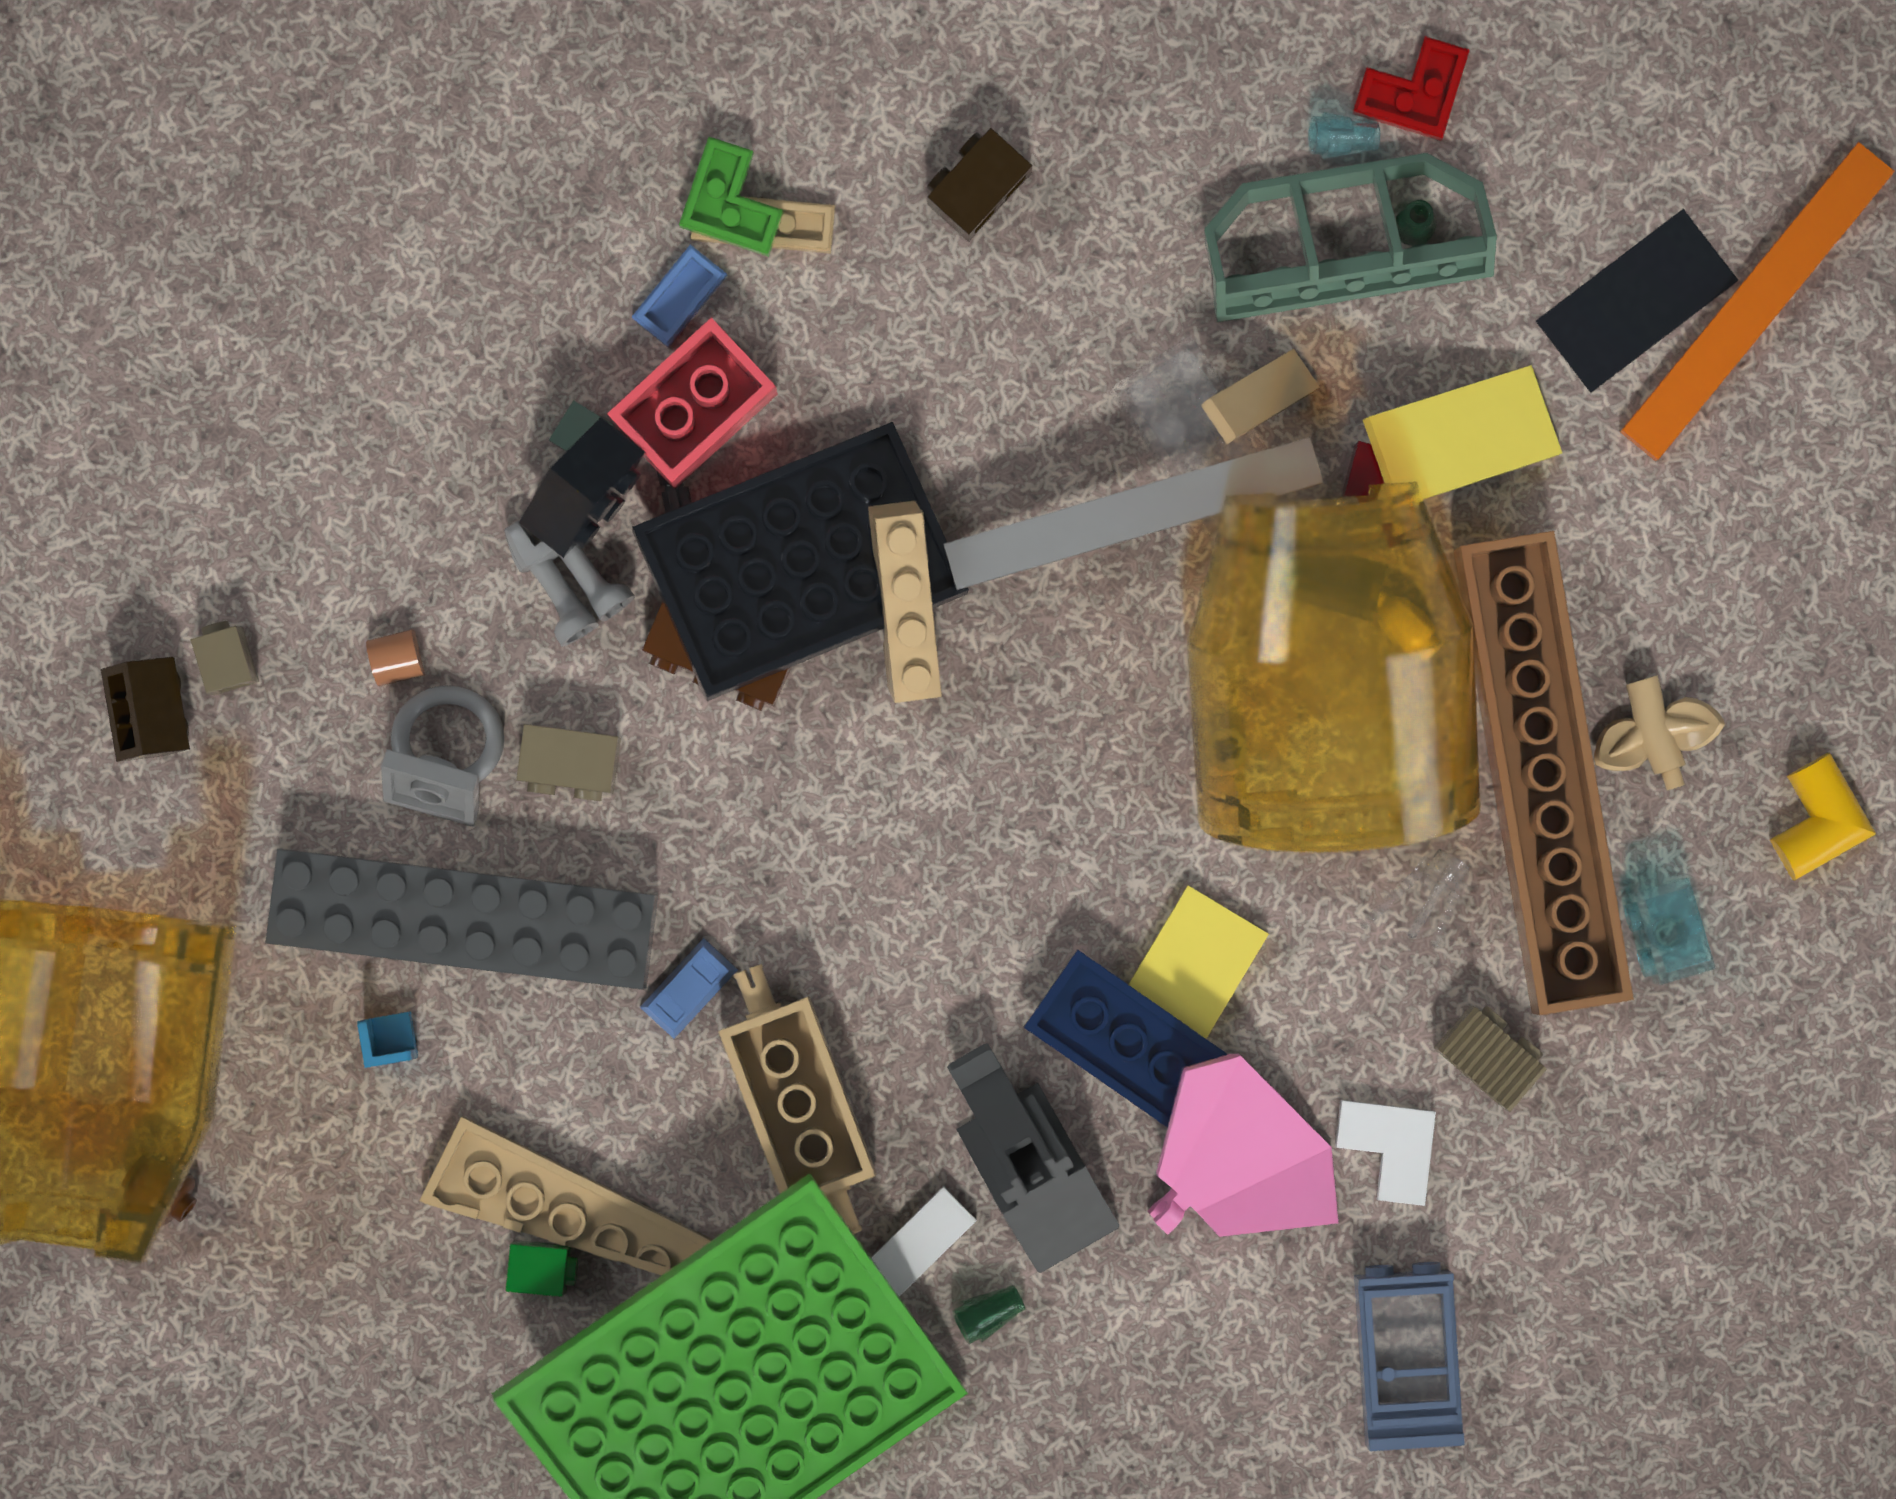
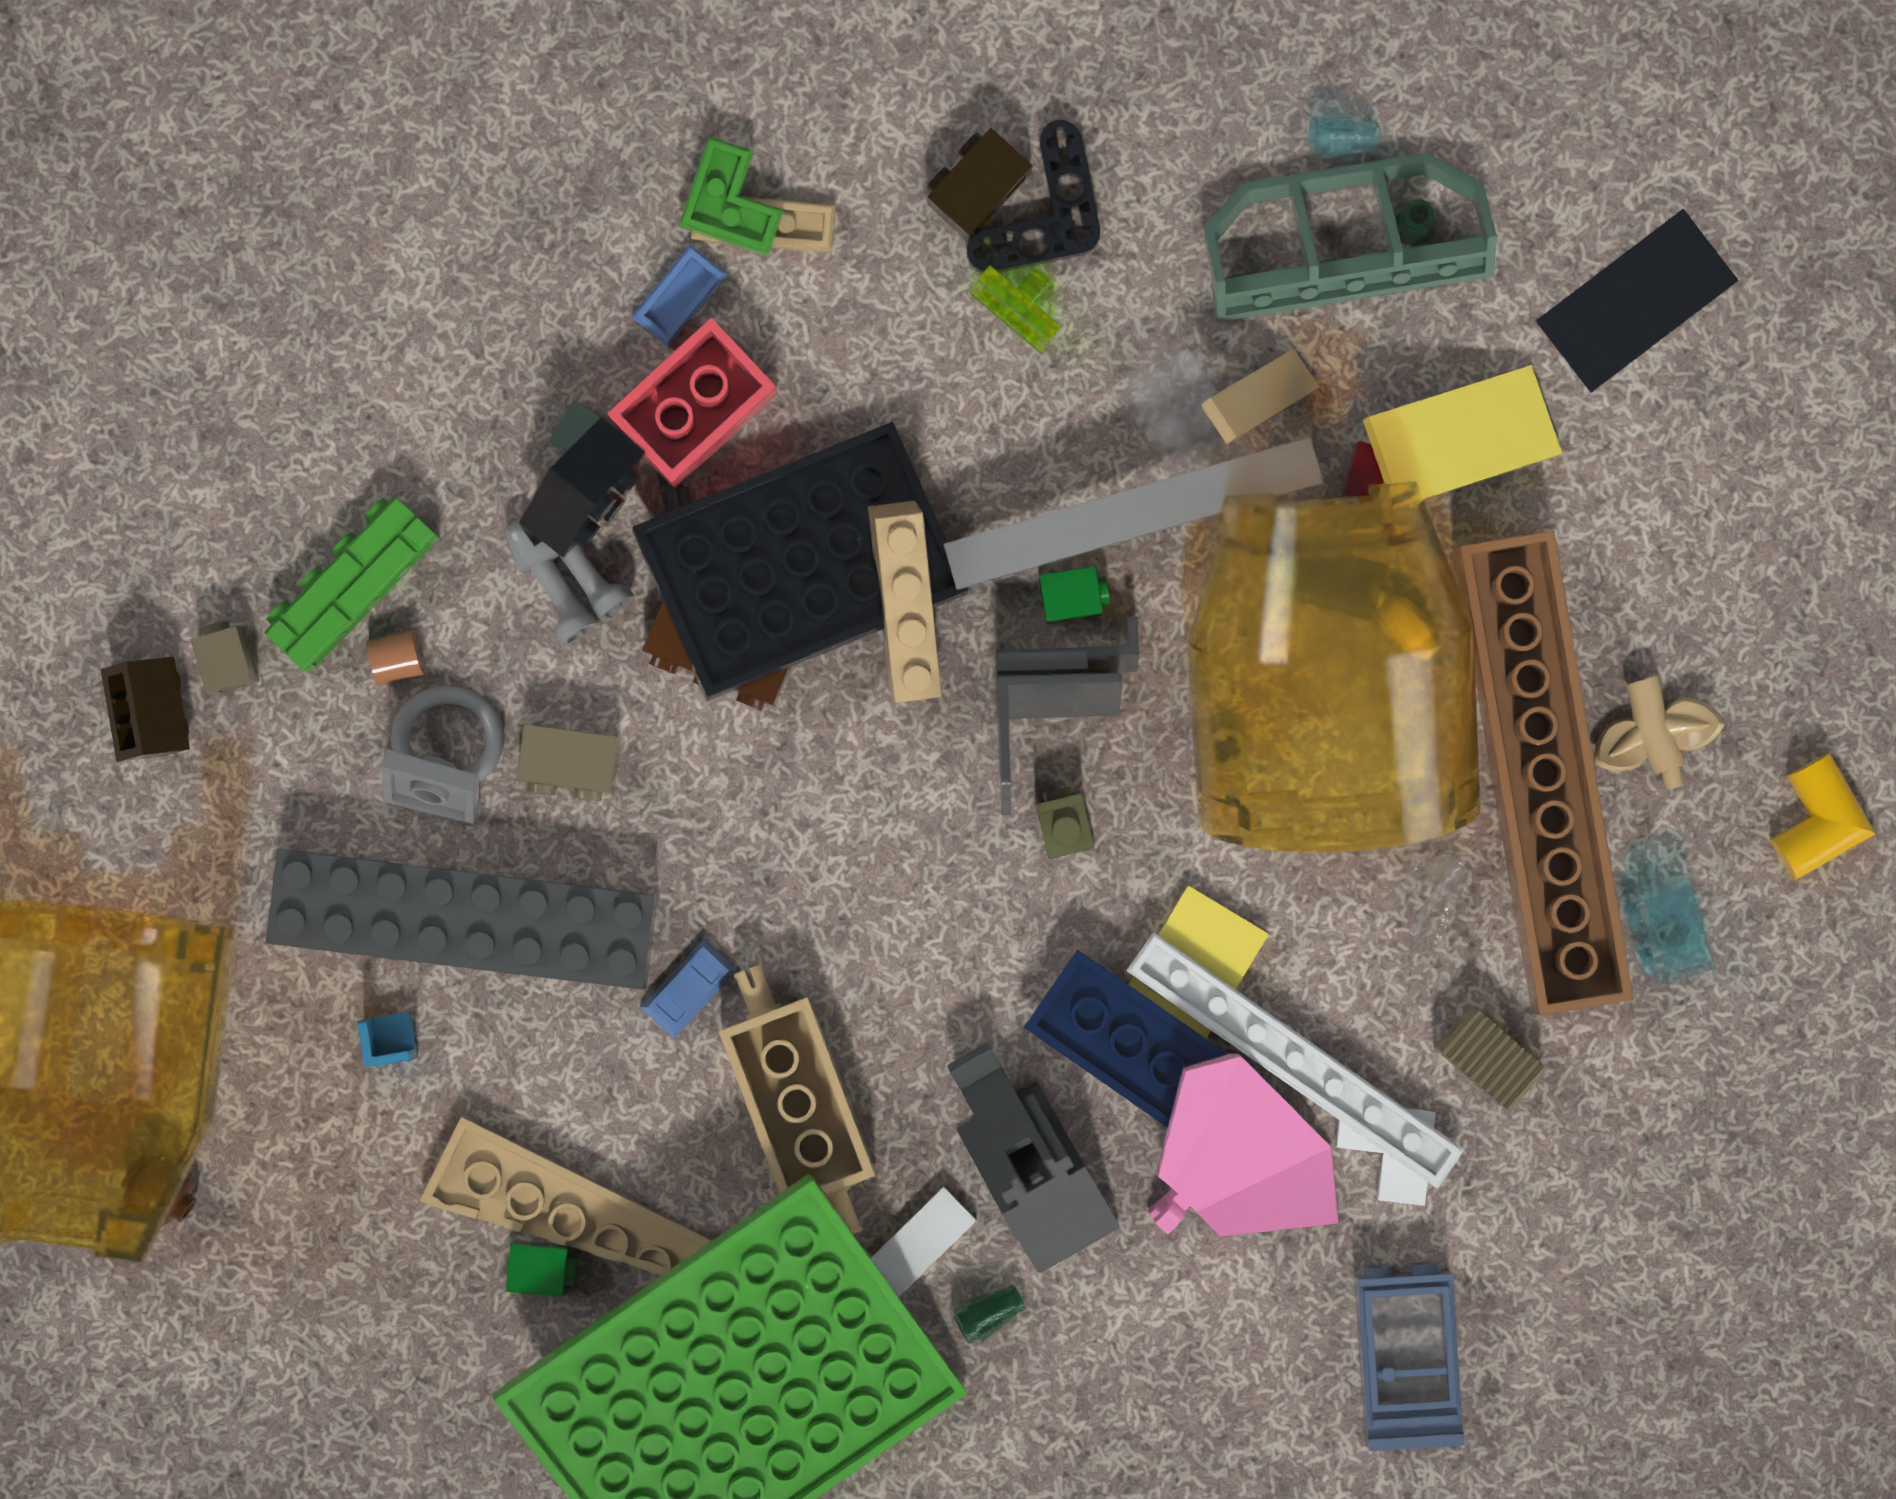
red tile [1352,36,1470,141] -> none
orange tile [1620,142,1895,461] -> none
none -> bright green brick [264,496,440,673]
none -> black beam [967,120,1100,275]
none -> clear neon green tile [970,266,1062,354]
none -> dark grey piece [996,616,1139,815]
none -> olive bracket [1036,787,1095,859]
none -> green brick [1039,566,1110,624]
none -> white tile [1126,932,1464,1189]

